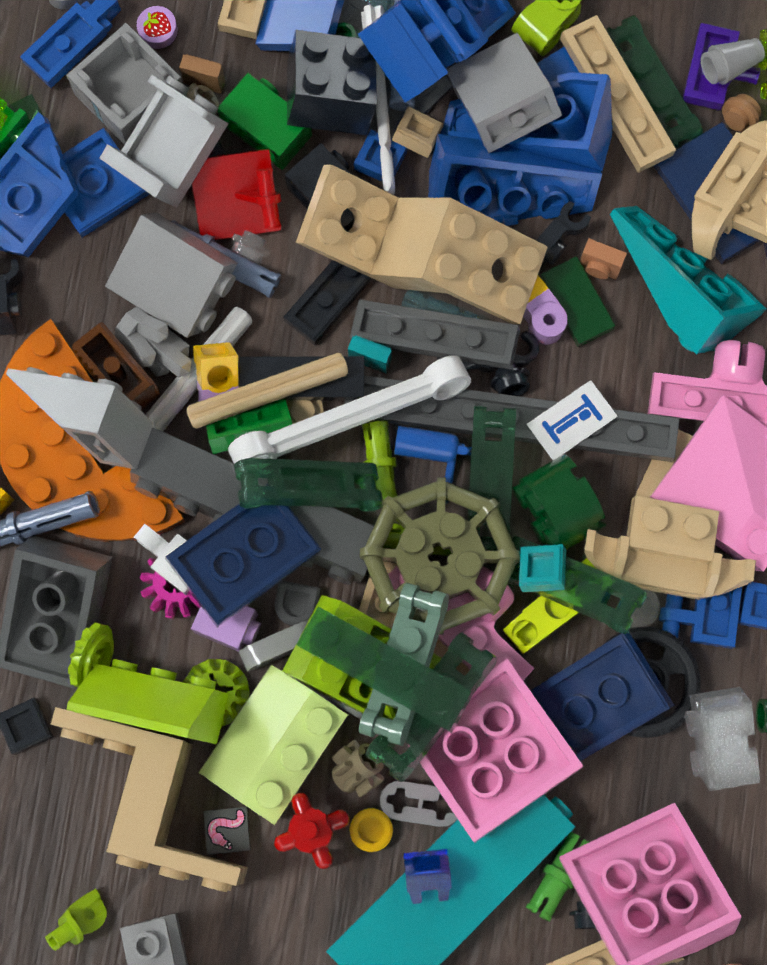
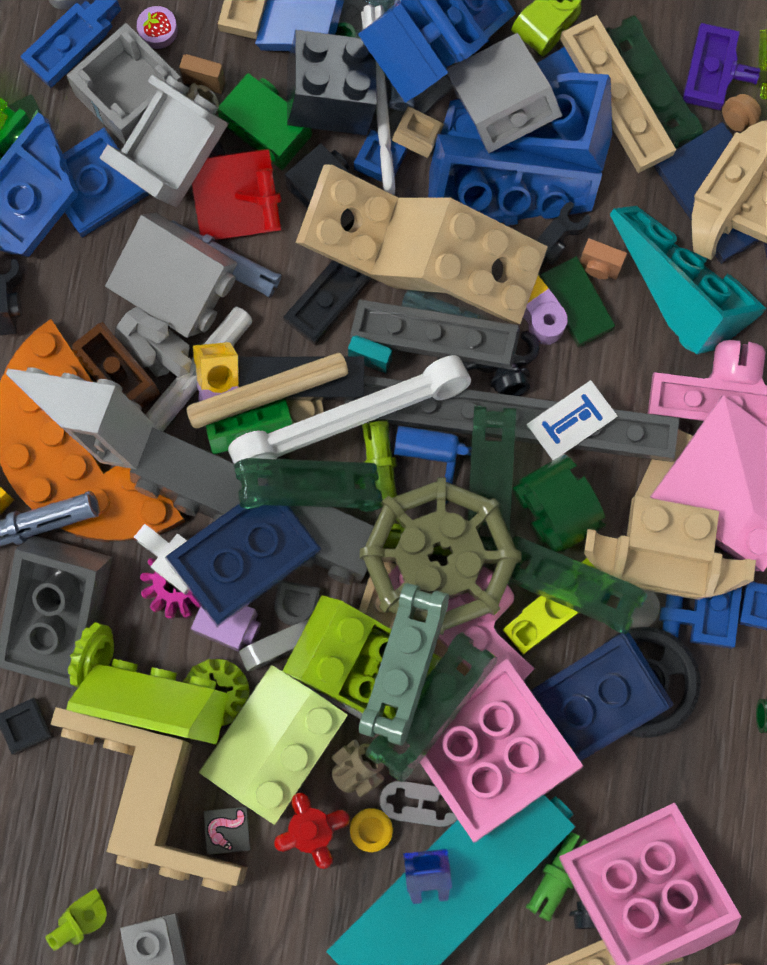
clear plate [231,230,271,265] -> none
clear green plate [296,606,474,734] -> none
teal tile [519,544,566,592] -> none
clear brick [685,687,760,791] -> none
light grey cone [701,38,765,85] -> none

